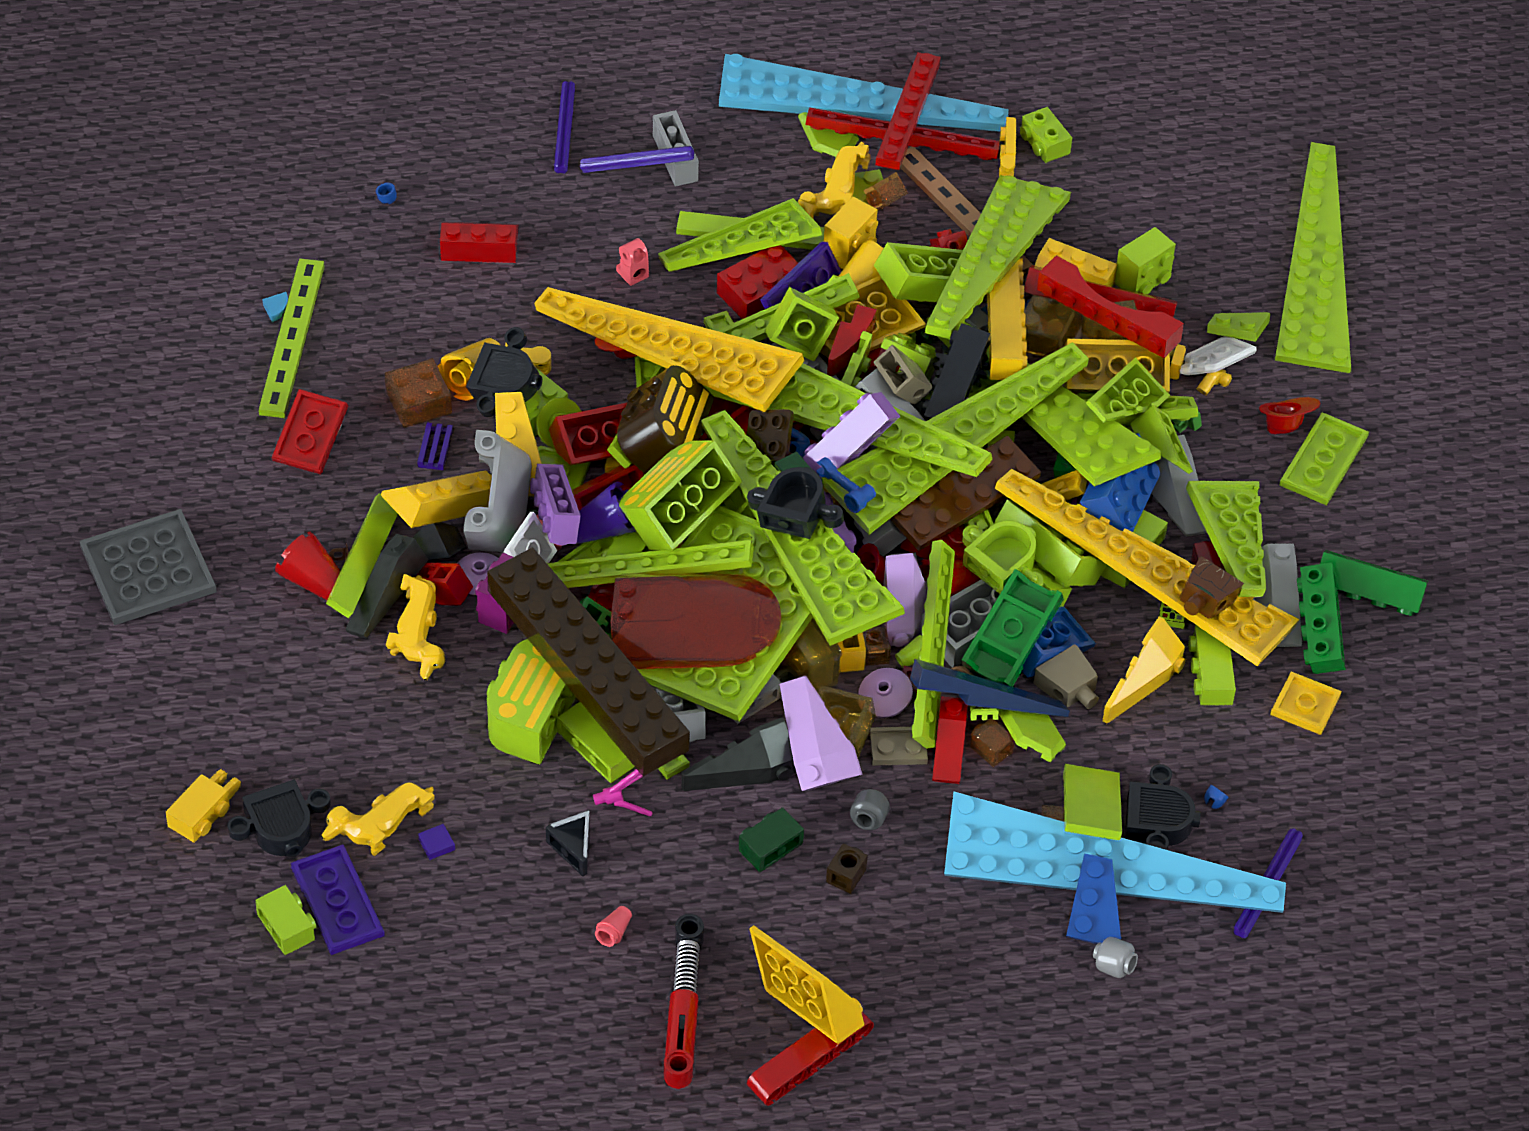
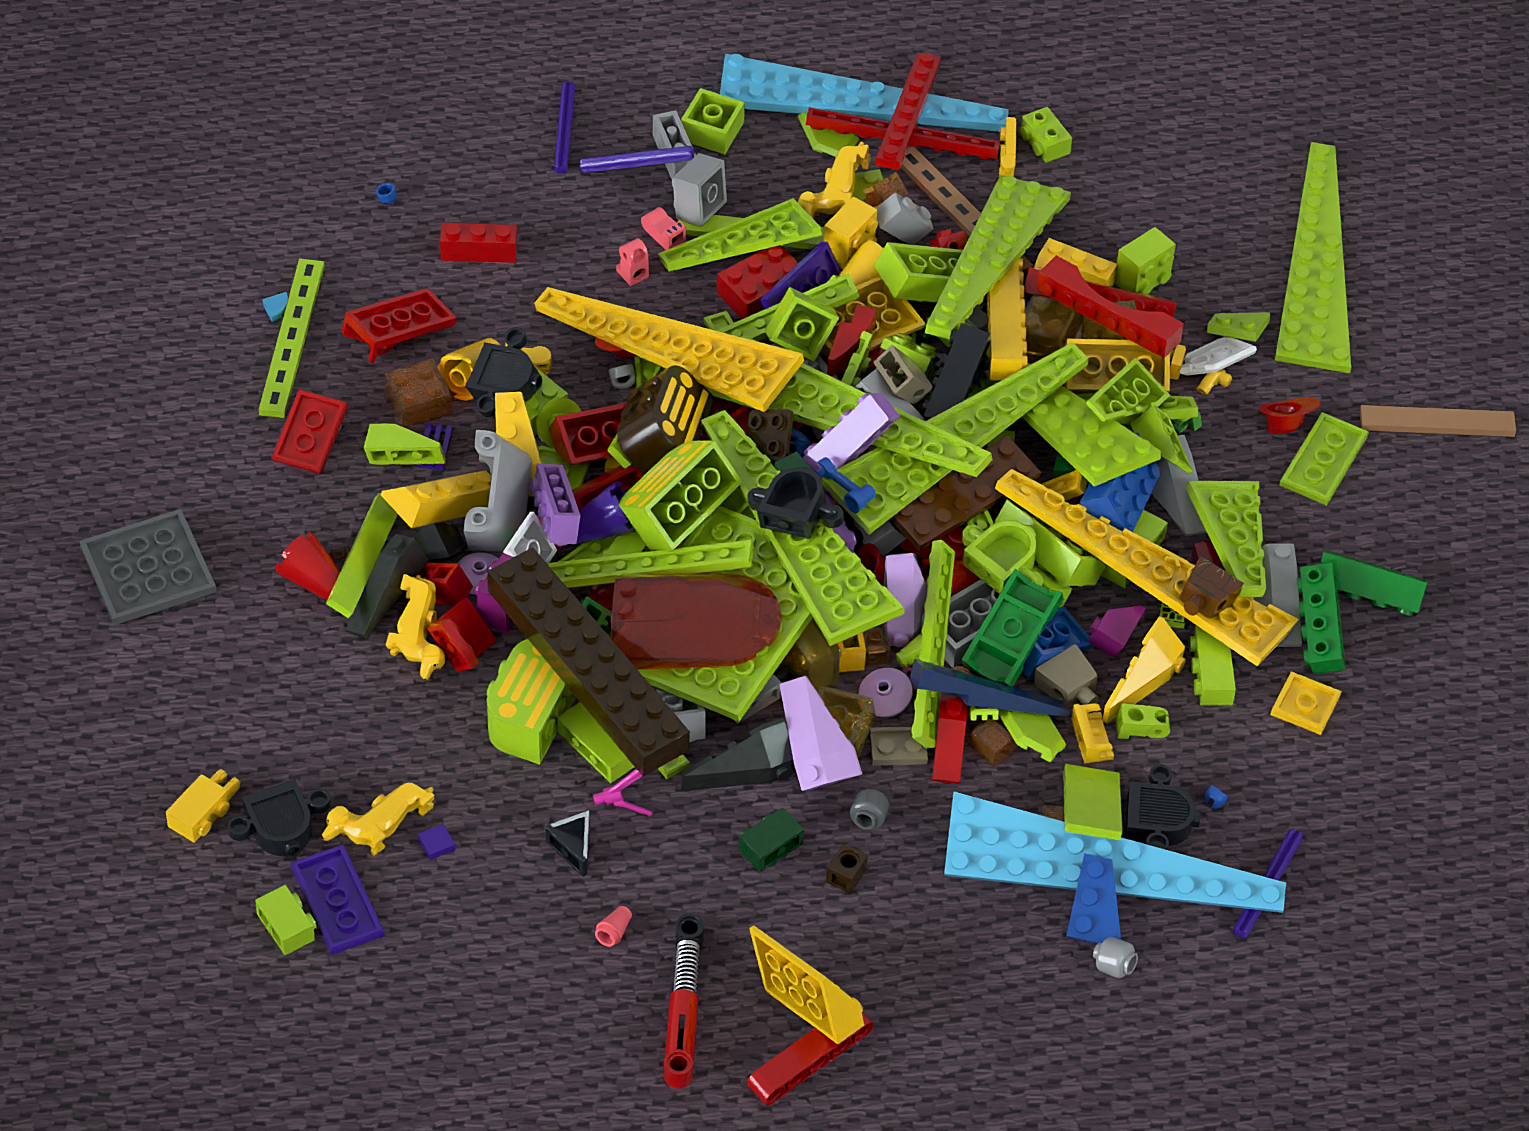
none -> red plate [342,288,457,364]
none -> lime slope [364,423,446,465]
none -> red bracket [427,597,496,672]
none -> light grey tile [608,364,636,389]
none -> coral leg [641,207,686,250]
none -> light grey brick [672,153,727,226]
none -> lime brick [681,88,745,154]
none -> light grey brick [876,192,934,245]
none -> yellow hinge [1071,703,1114,764]
none -> magenta slope [1087,606,1146,658]
none -> lime leg [1116,703,1170,739]
none -> medium nougat tile [1360,405,1516,437]

